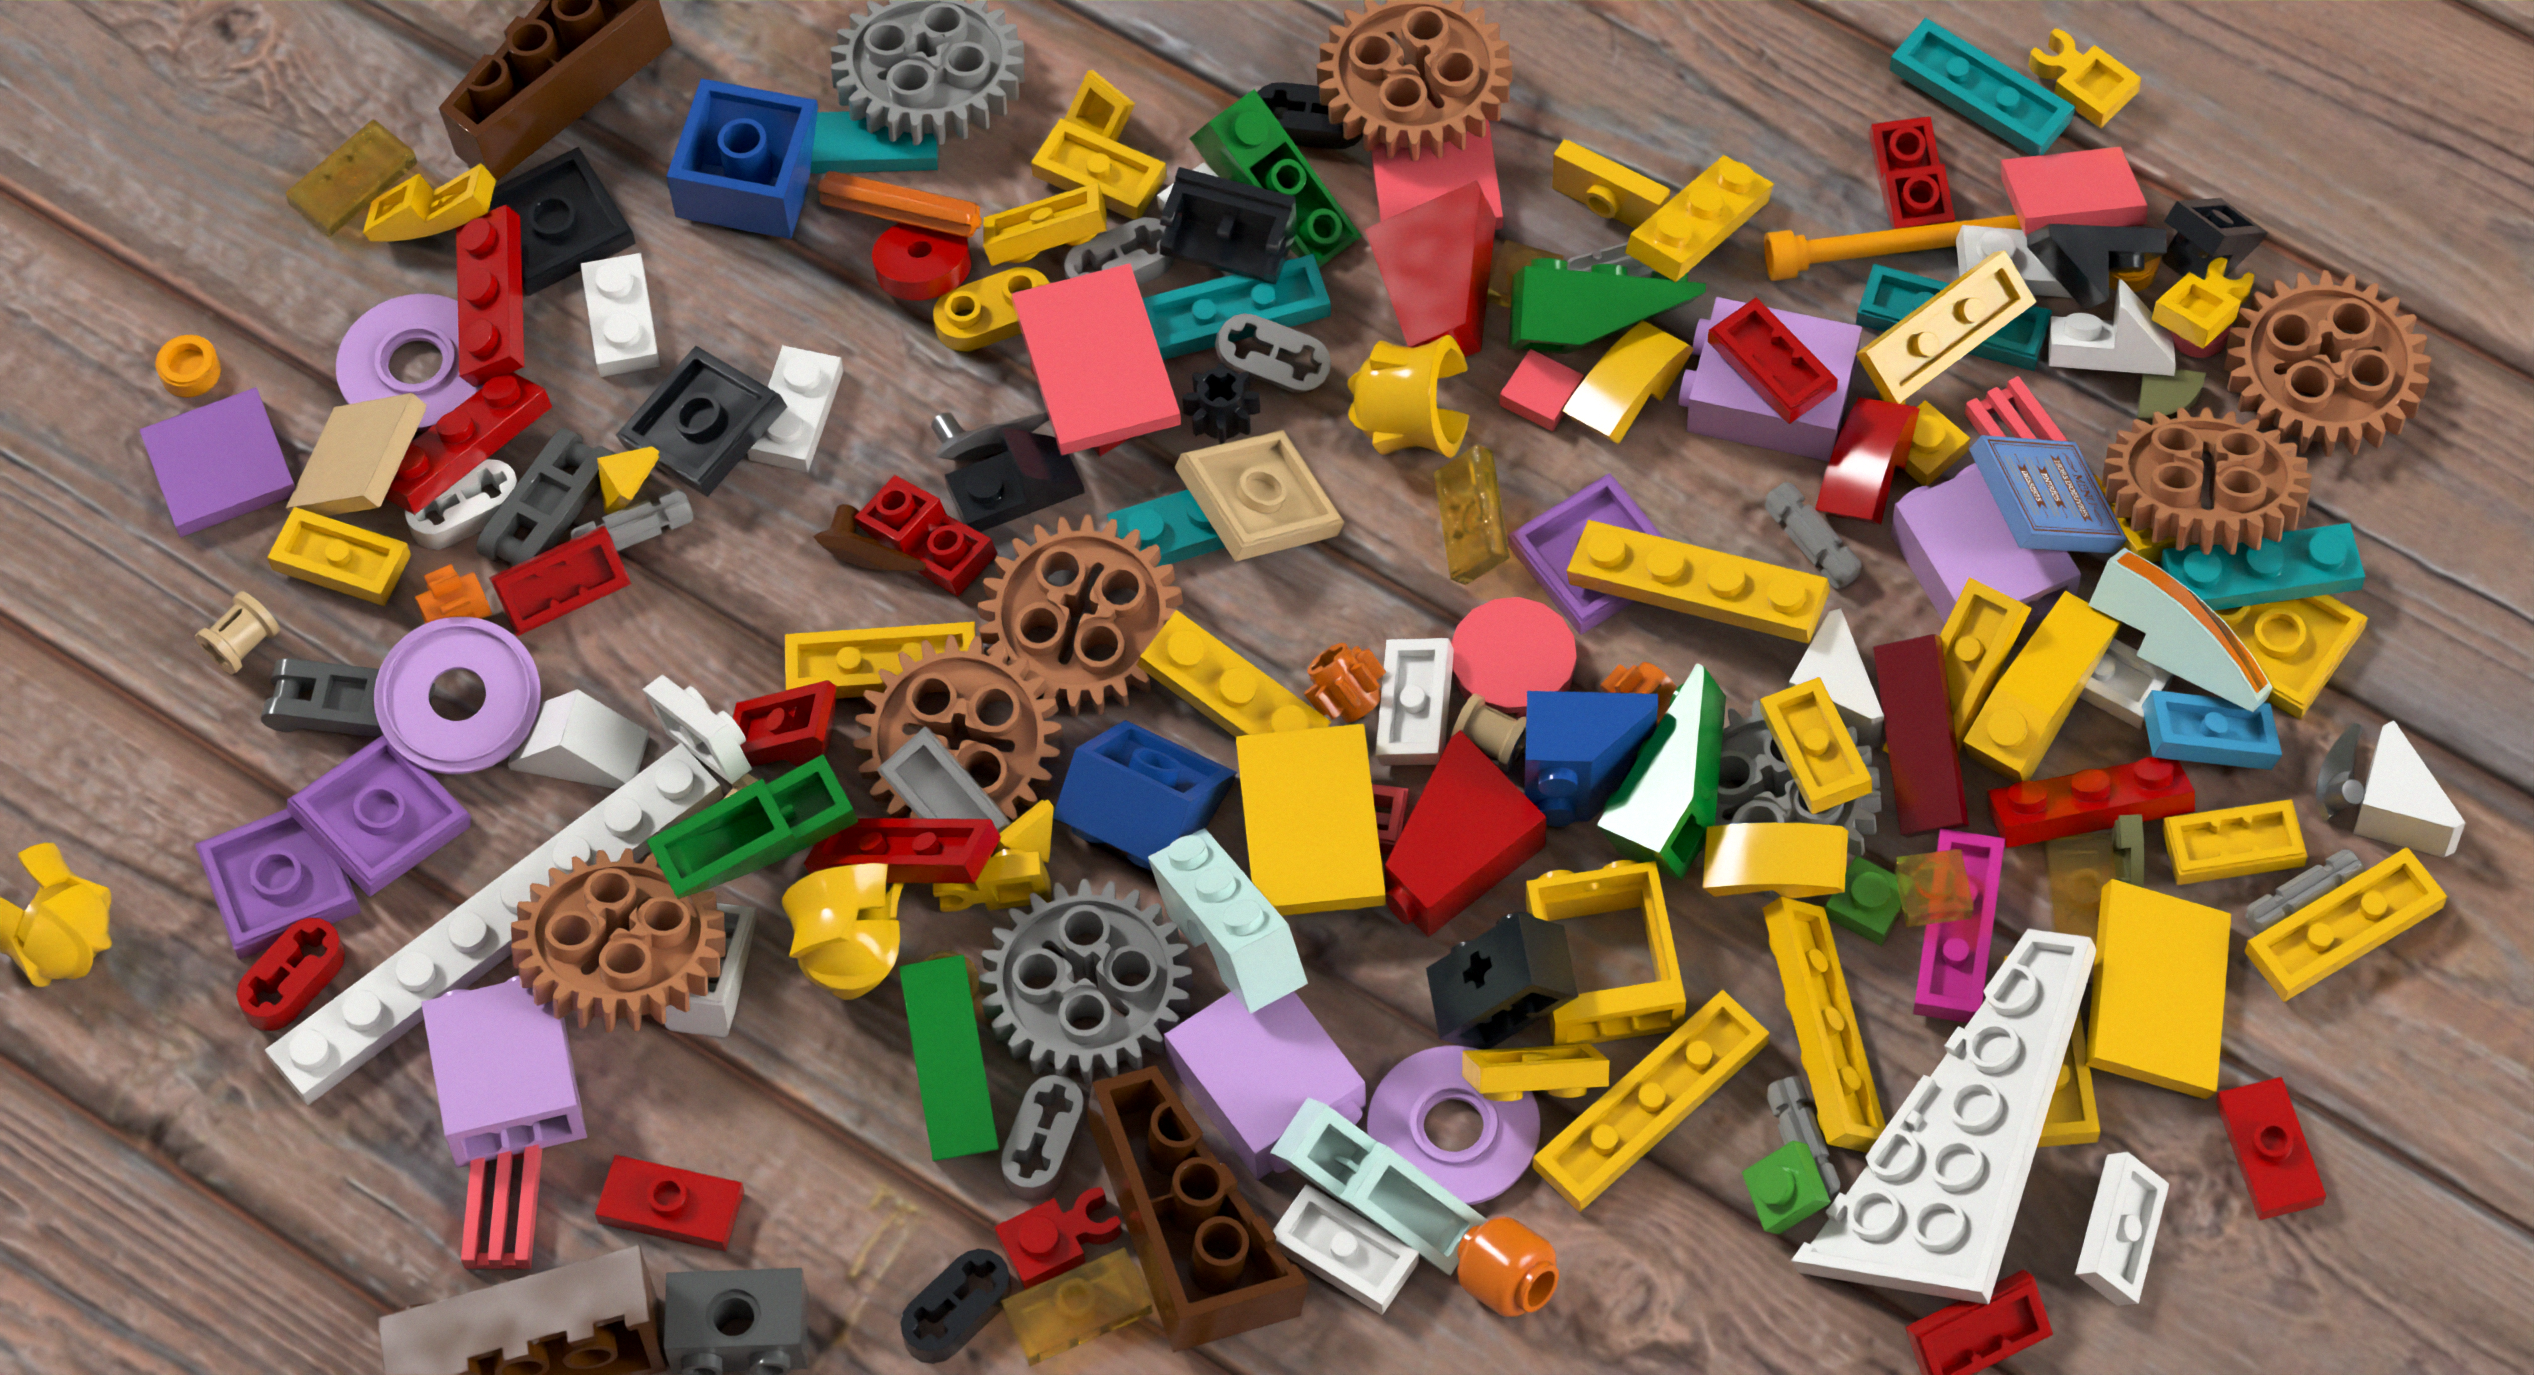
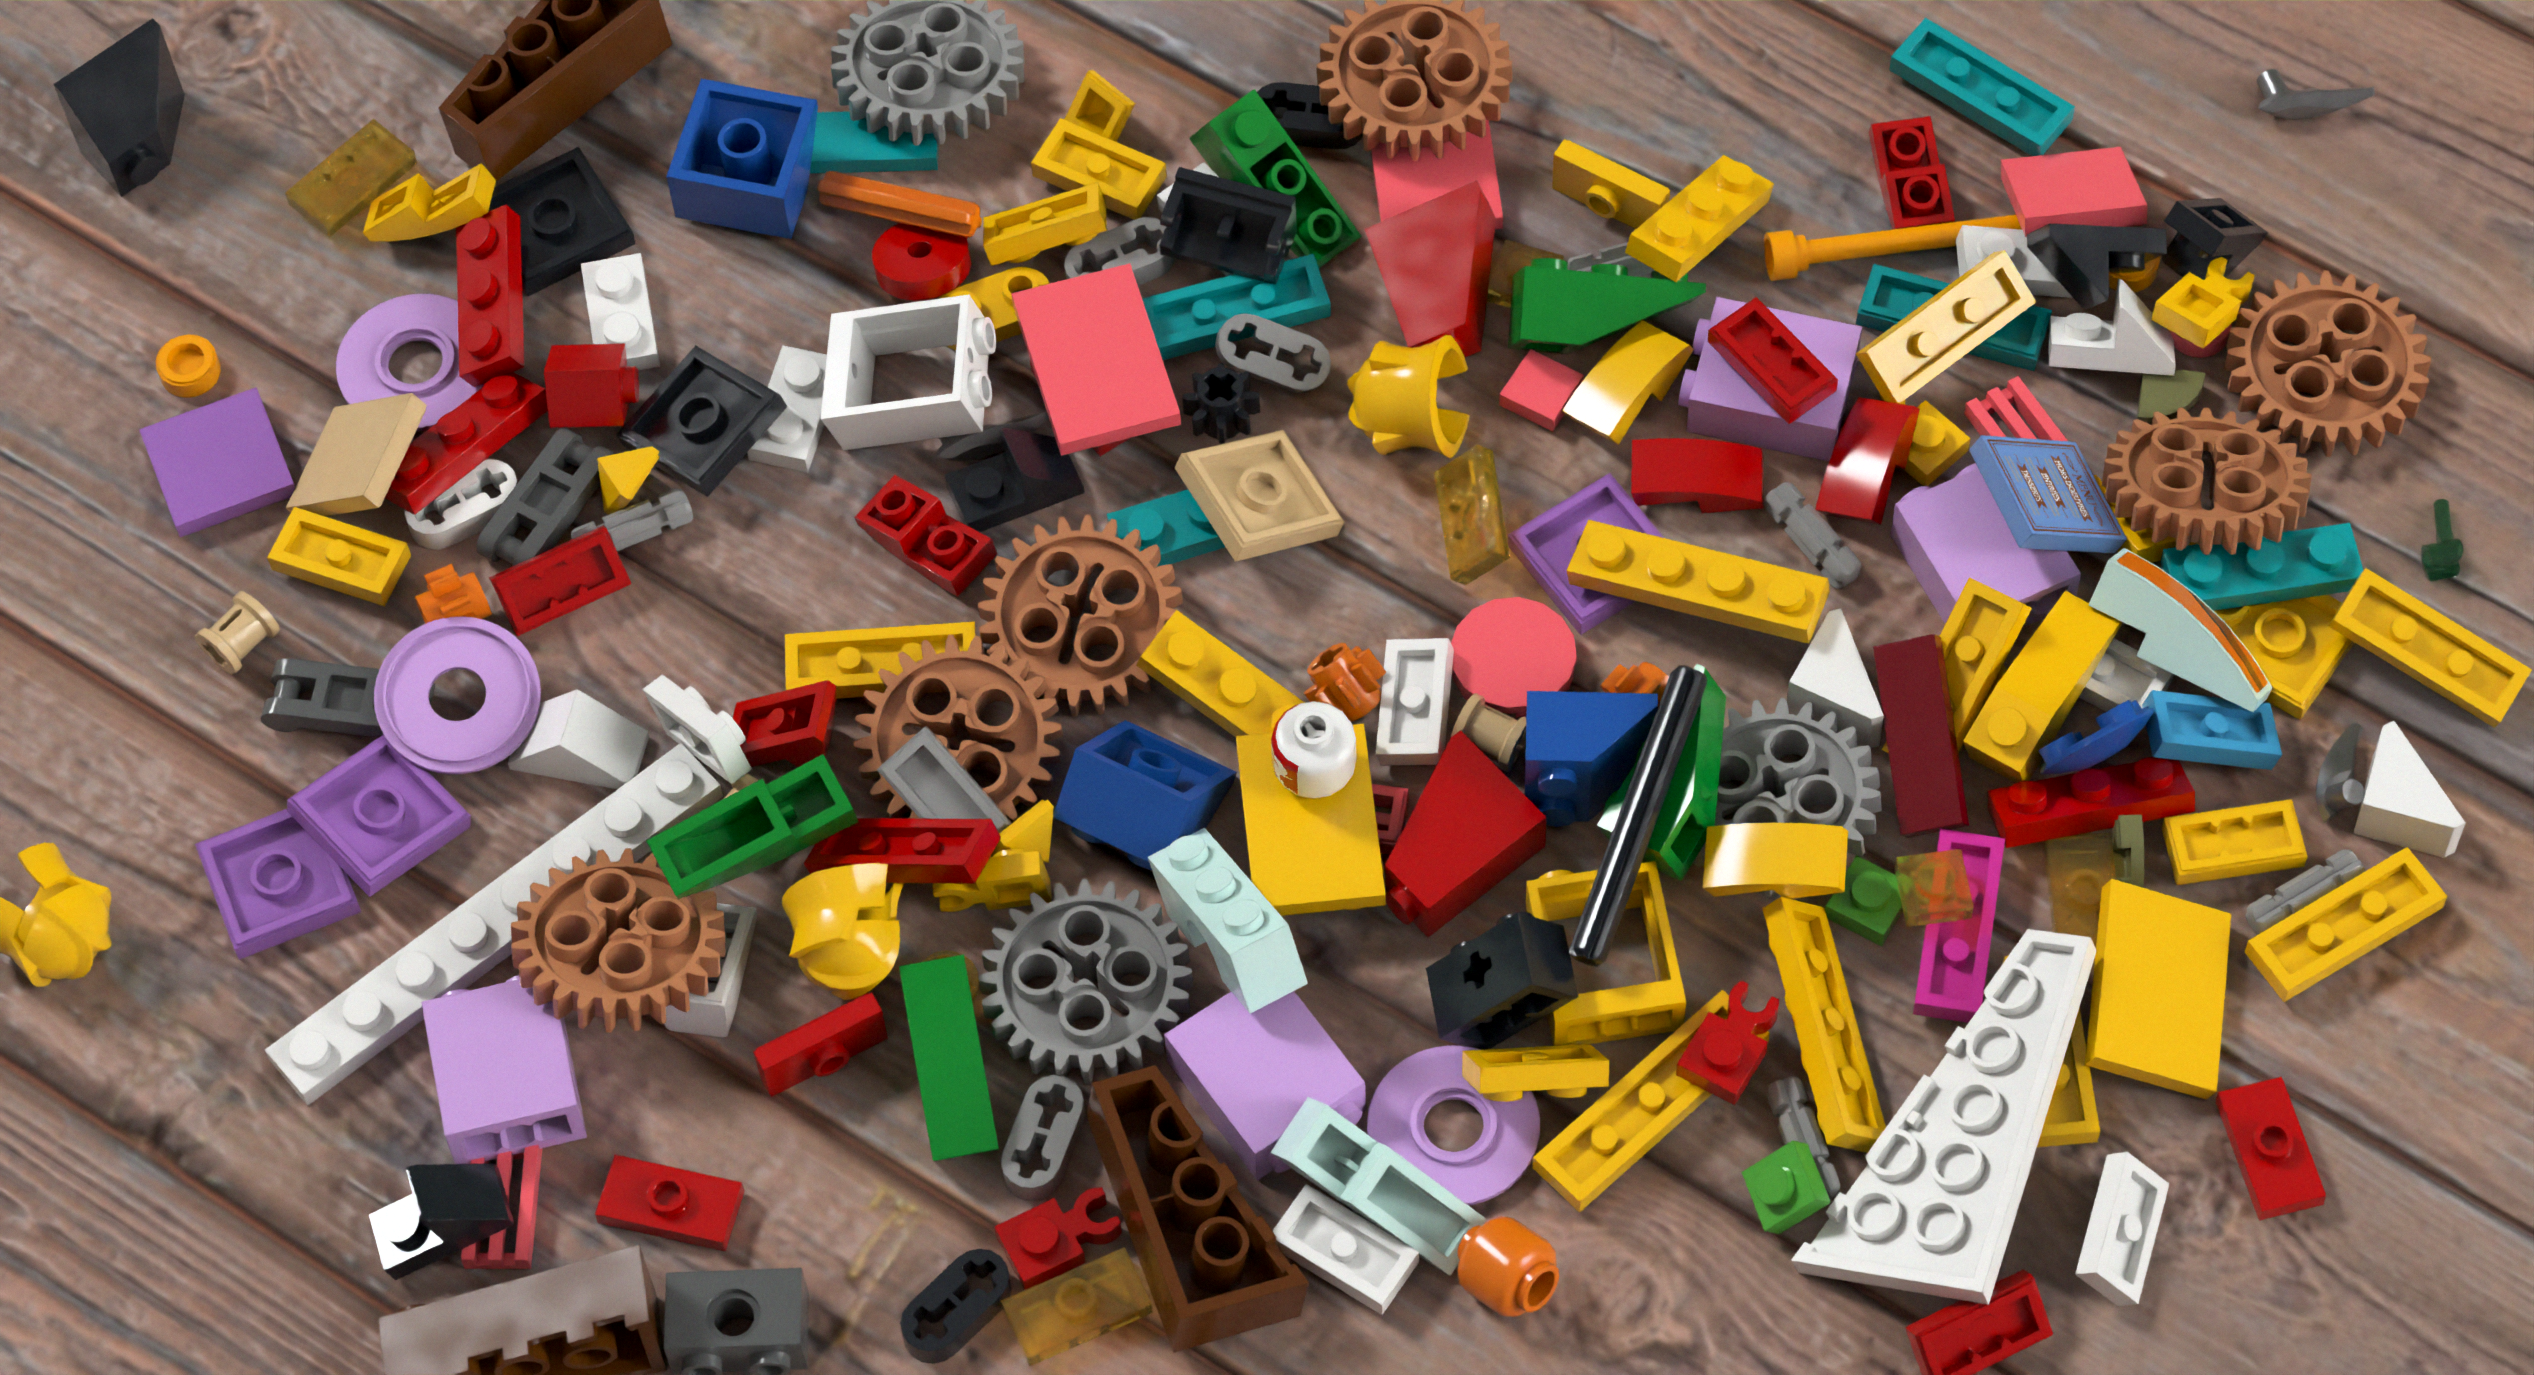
red beam [236,918,345,1031] -> none
reddish brown bar [814,504,926,571] -> none
yellow plate [1760,677,1872,815] -> none
yellow plate [2028,28,2141,128] -> none
none -> black slope [54,18,185,197]
none -> black slope [369,1164,515,1280]
none -> red brick [544,343,639,428]
none -> red plate [753,993,888,1097]
none -> white window [821,295,996,450]
none -> white head [1271,701,1357,799]
none -> black axle [1569,665,1707,967]
none -> red slope [1631,438,1764,514]
none -> red plate [1676,981,1779,1106]
none -> blue dish [2039,700,2155,775]
none -> flat silver bar [2257,69,2375,119]
none -> yellow plate [2328,568,2532,728]
none -> clear green hand [2421,499,2464,582]

